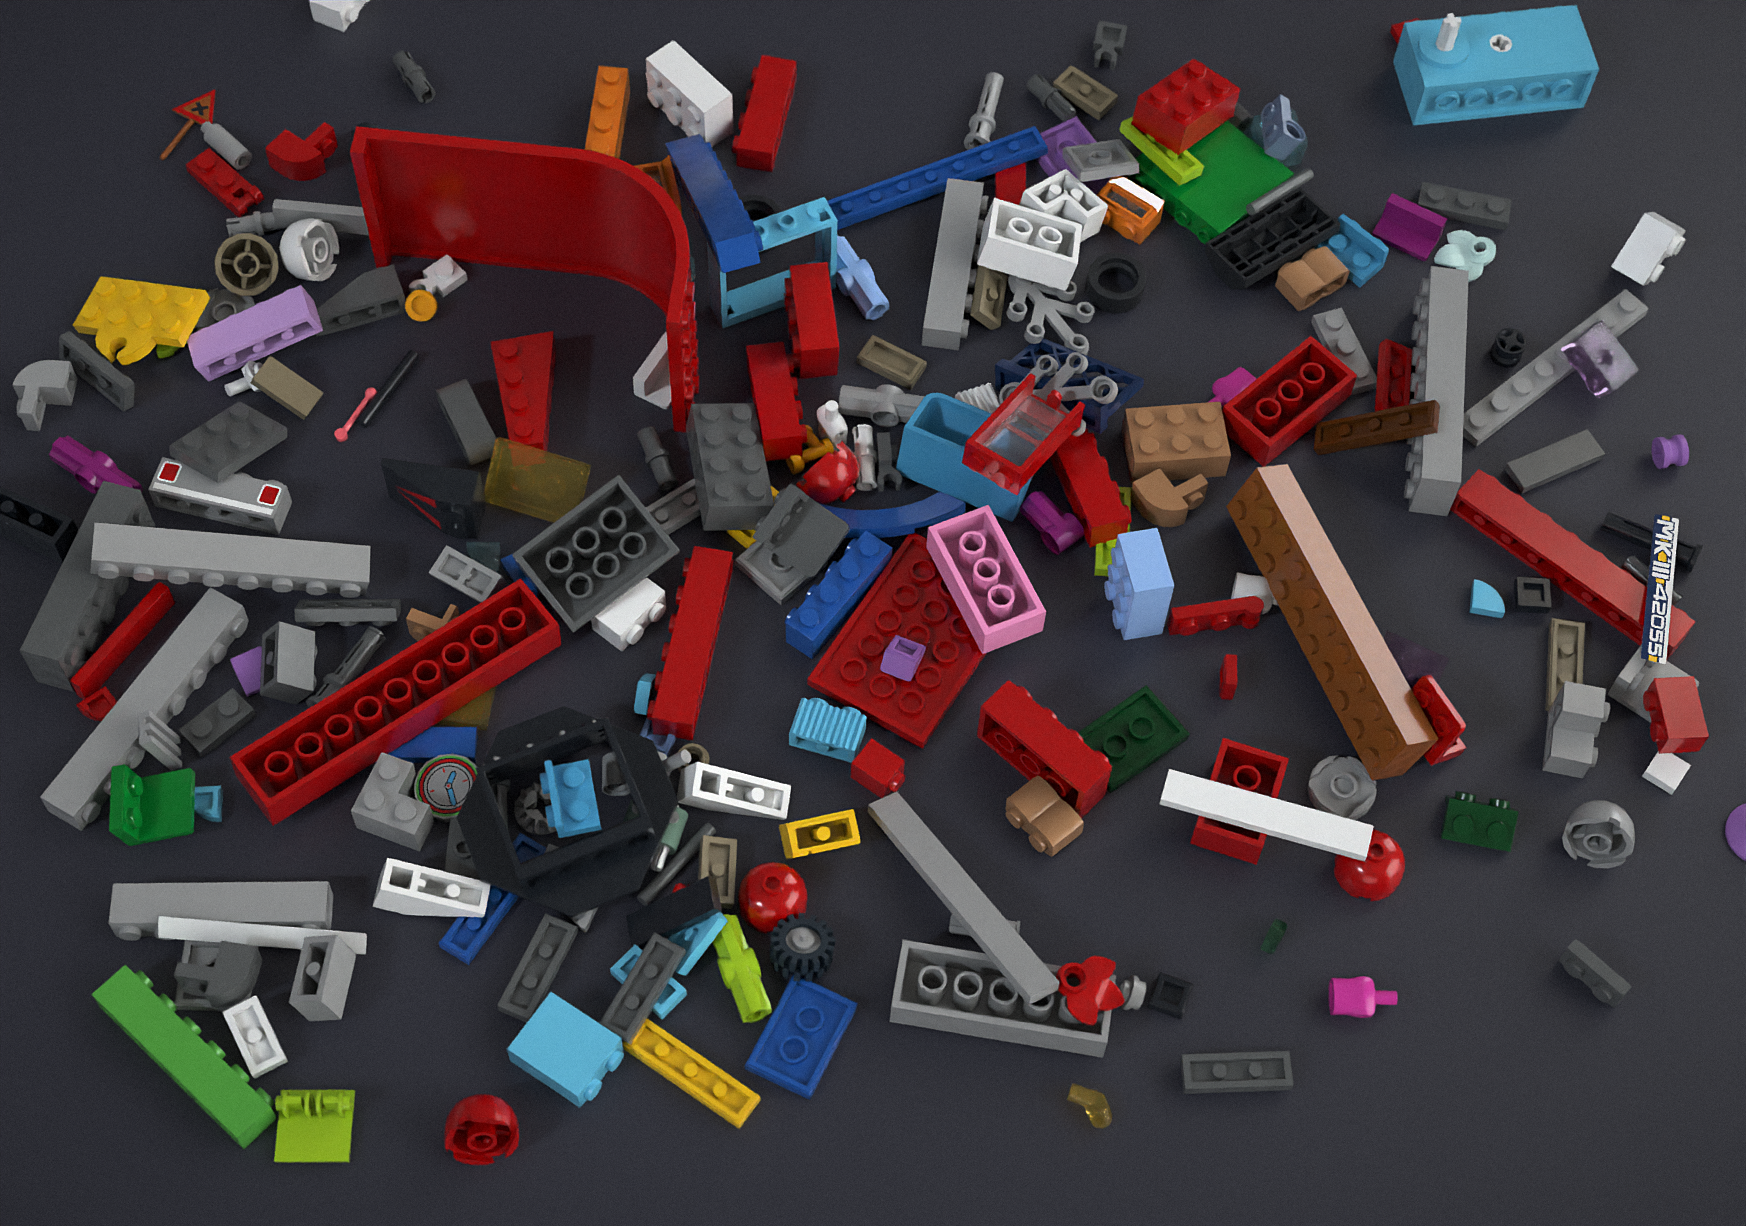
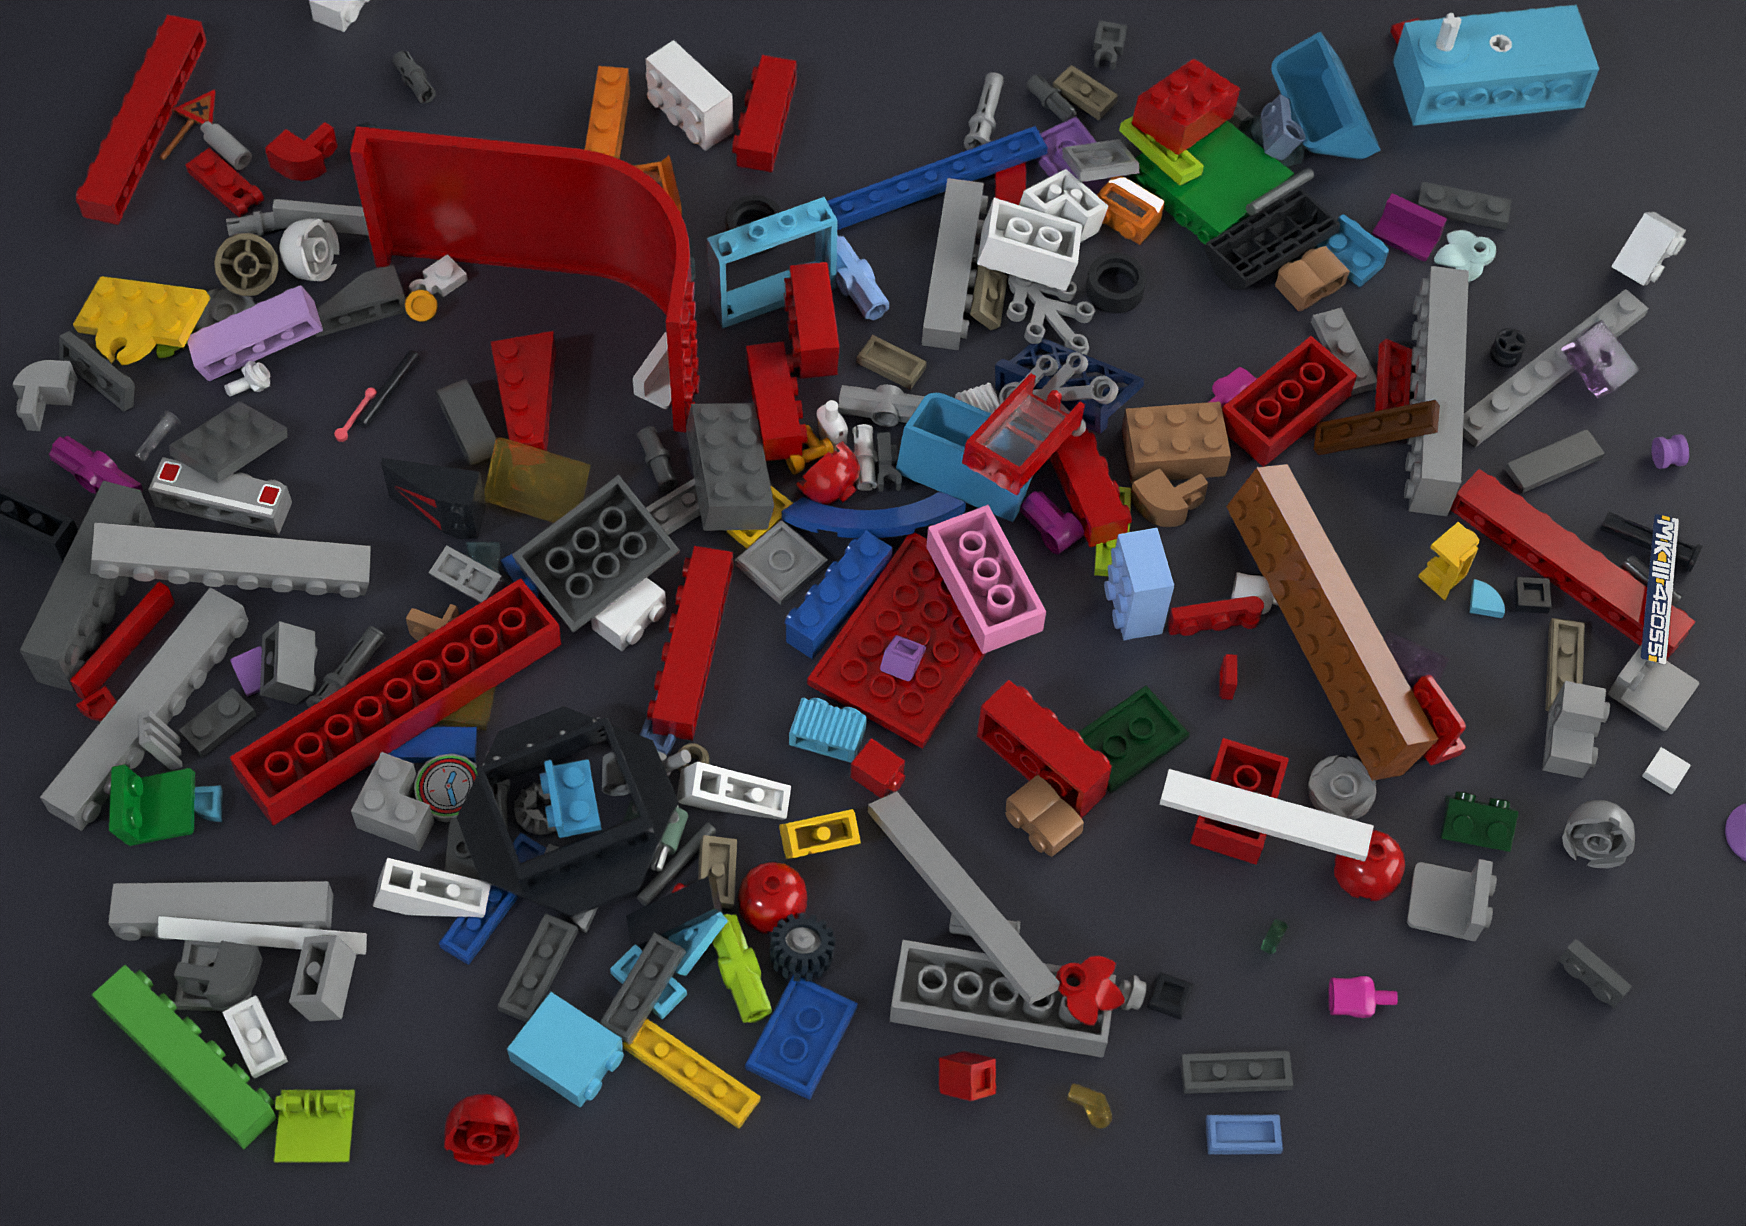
dark tan tile [250,356,323,420] -> none
dark grey plate [294,599,401,626] -> none
medium azure tile [634,673,656,715] -> none
blue brick [665,134,763,274] -> none
dark grey bracket [752,483,850,578] -> none
red brick [1643,676,1709,754] -> none
none -> red brick [76,15,207,225]
none -> clear piece [135,410,181,461]
none -> red panel [939,1051,996,1101]
none -> medium blue tile [1205,1115,1283,1154]
none -> dark azure windscreen [1271,32,1381,159]
none -> light grey bracket [1407,859,1497,941]
none -> yellow window [1418,522,1479,600]

